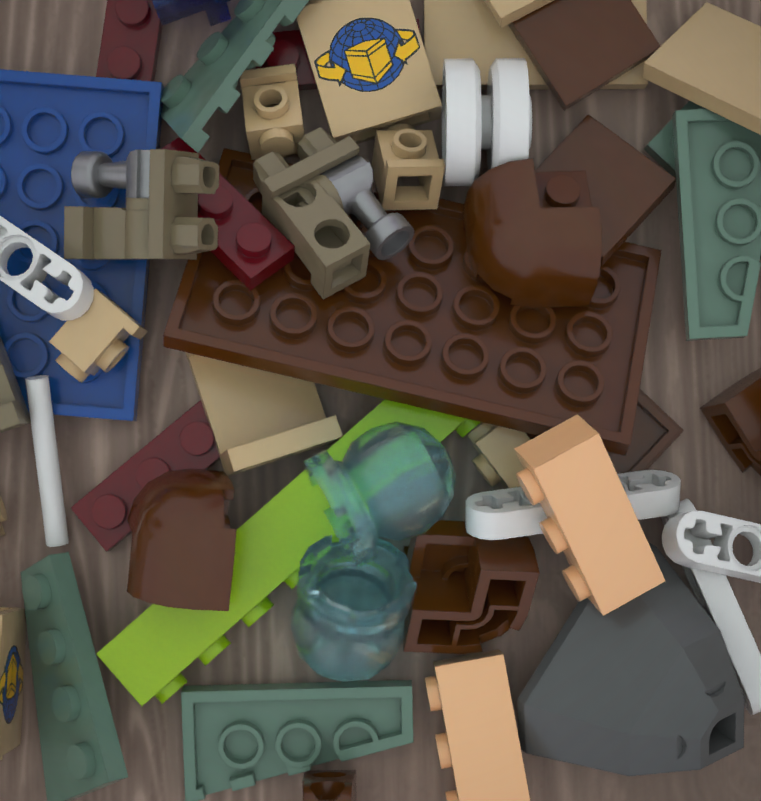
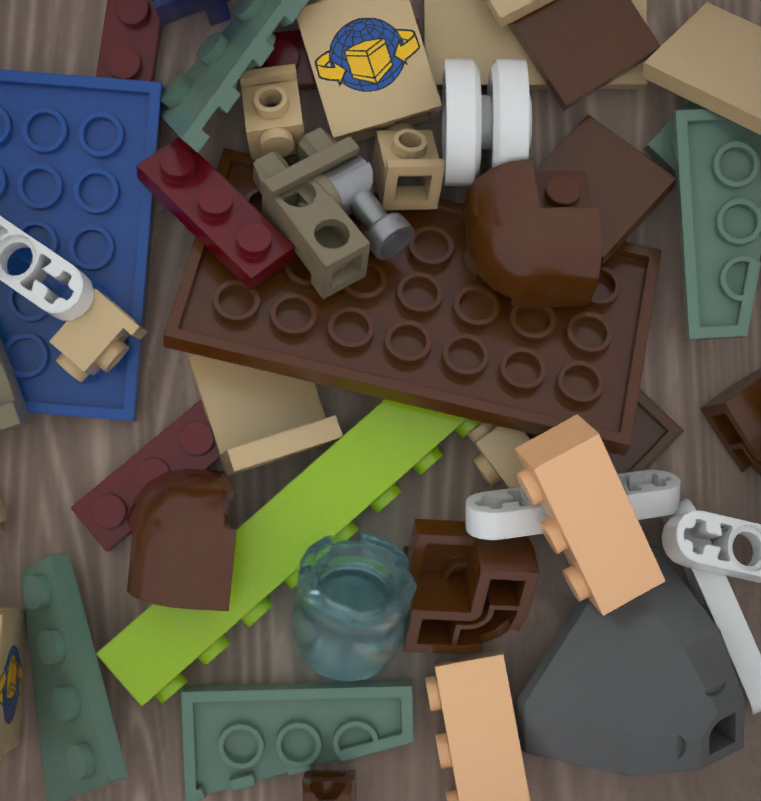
white bar [25,375,69,547] -> none
dark tan hips [64,149,219,260] -> none
clear light blue tile [303,421,456,568] -> none

